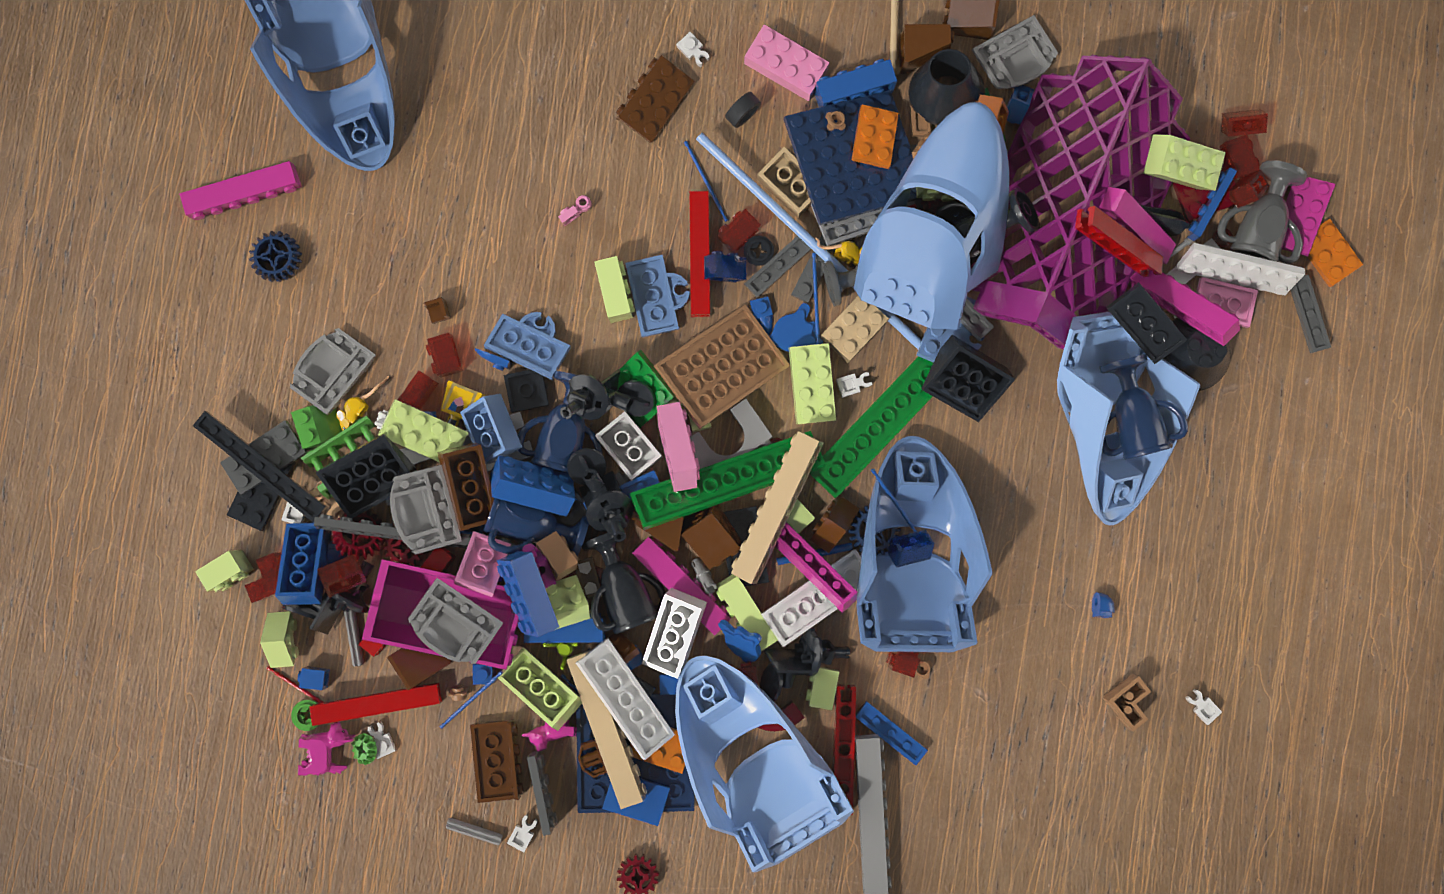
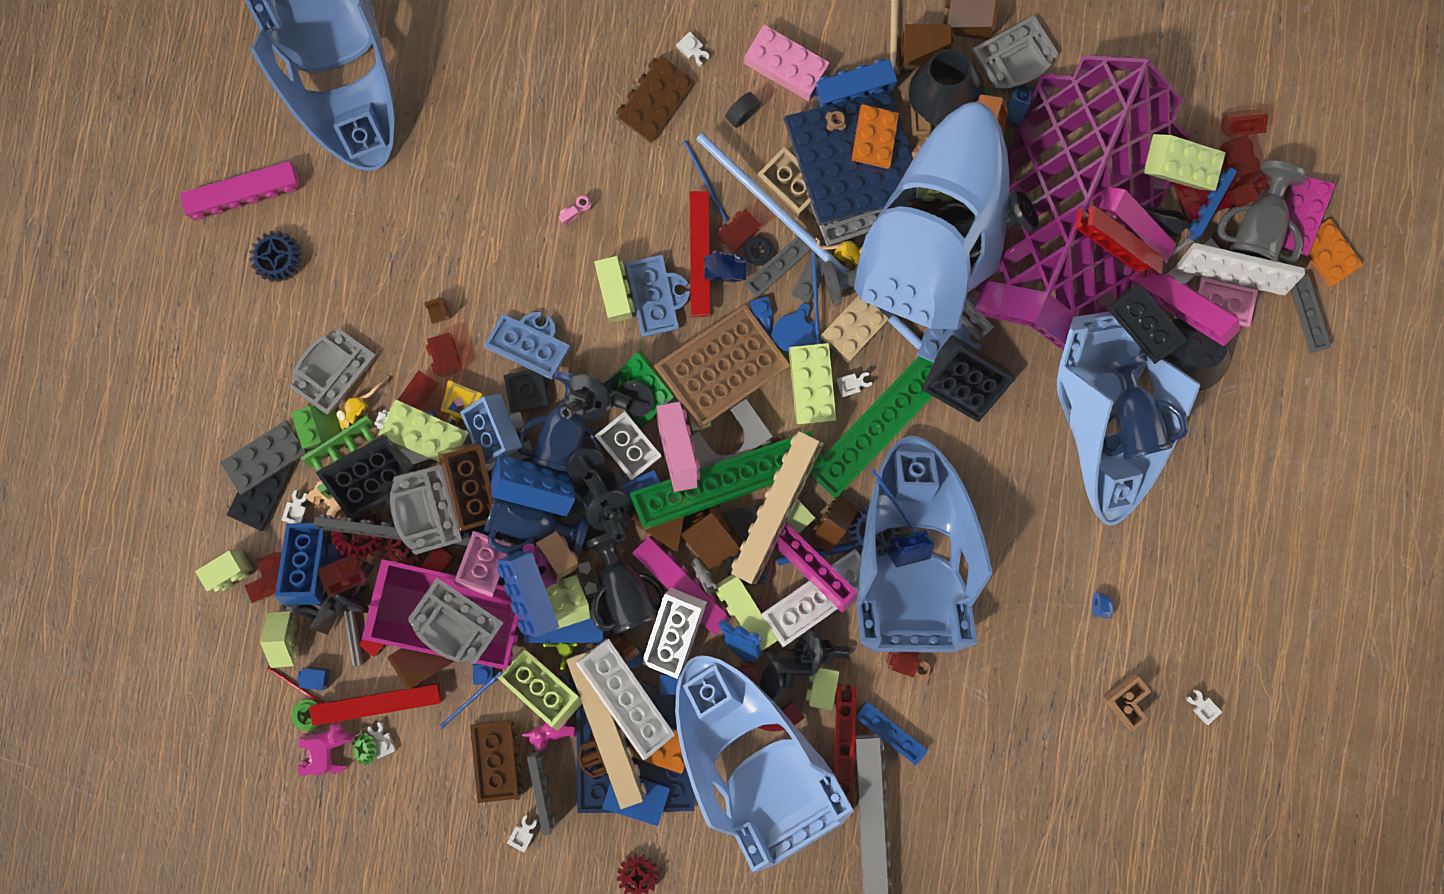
black plate [193,411,327,522] -> none
light grey axle [446,818,503,845] -> none
medium nougat plate [448,685,469,701] -> none
blue plate [475,348,512,371] -> none

